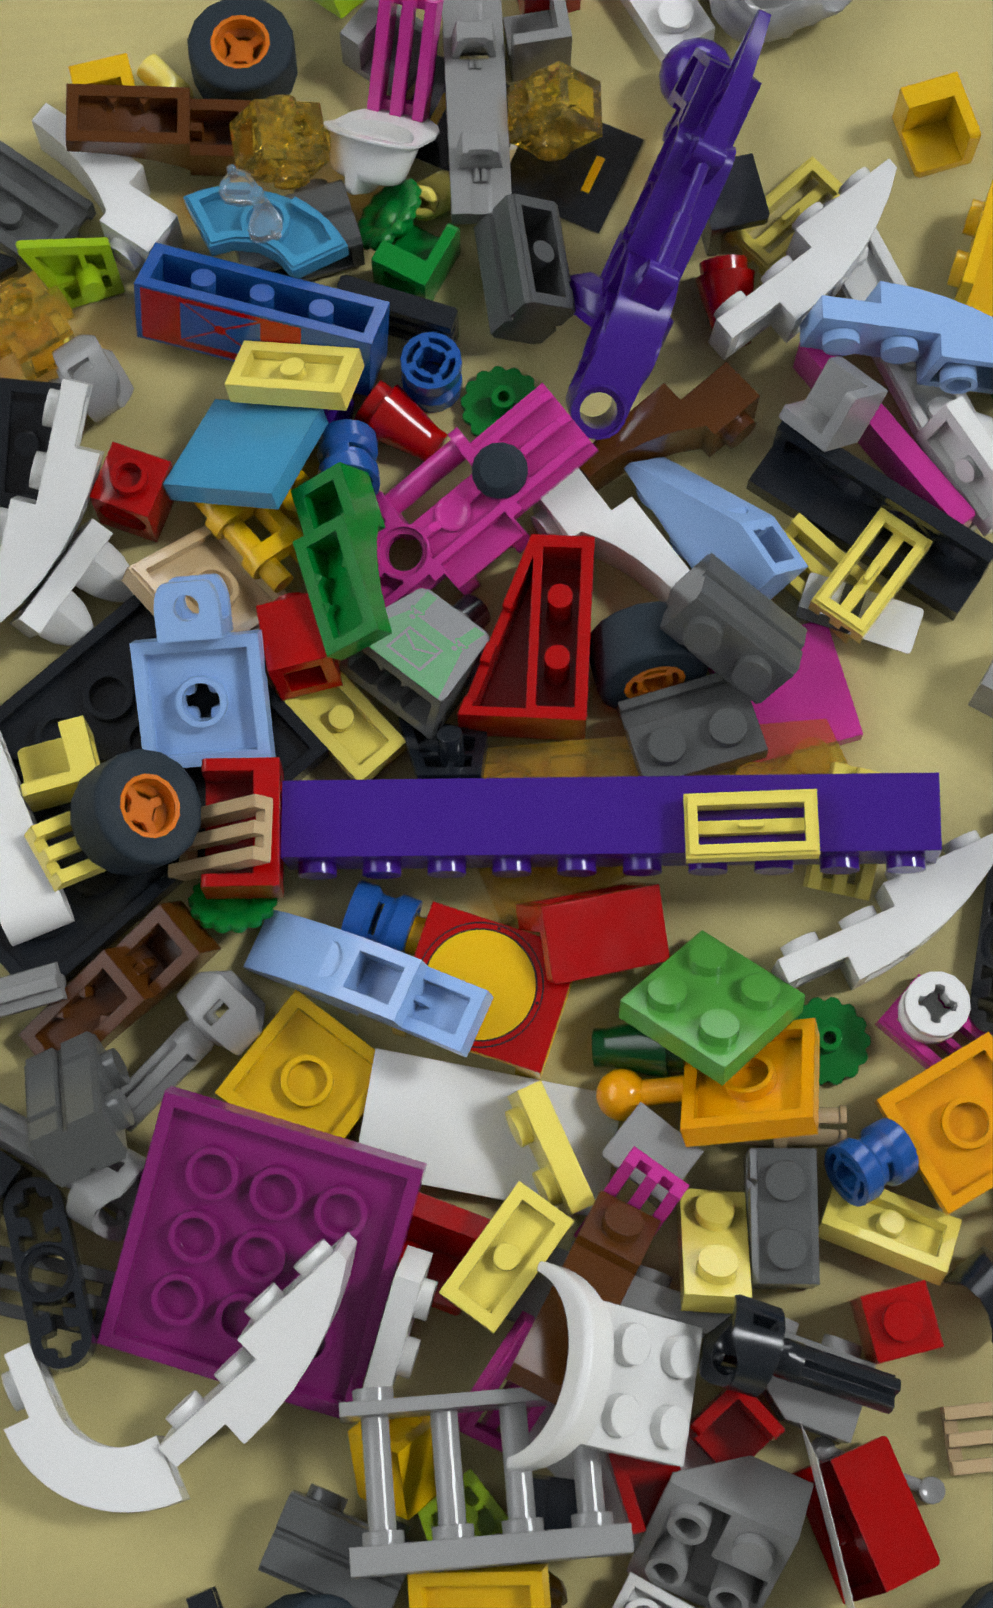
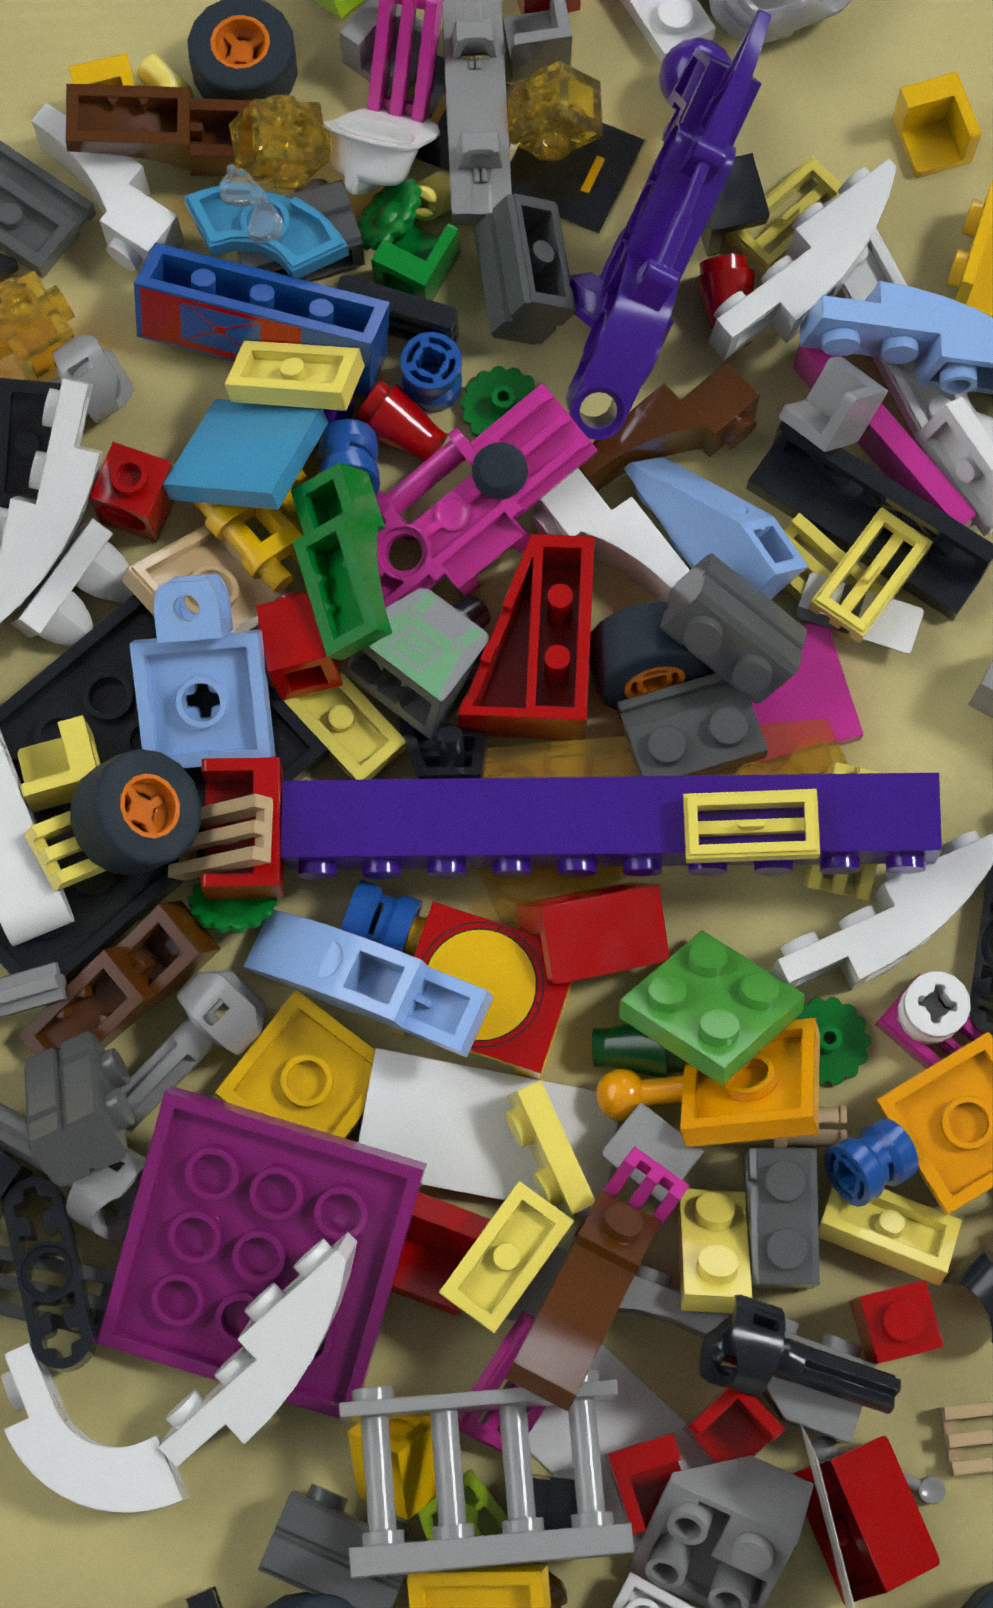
lime piece [15,237,125,310] -> none
white plate [363,1245,438,1388] -> none
white piece [506,1261,703,1472] -> none

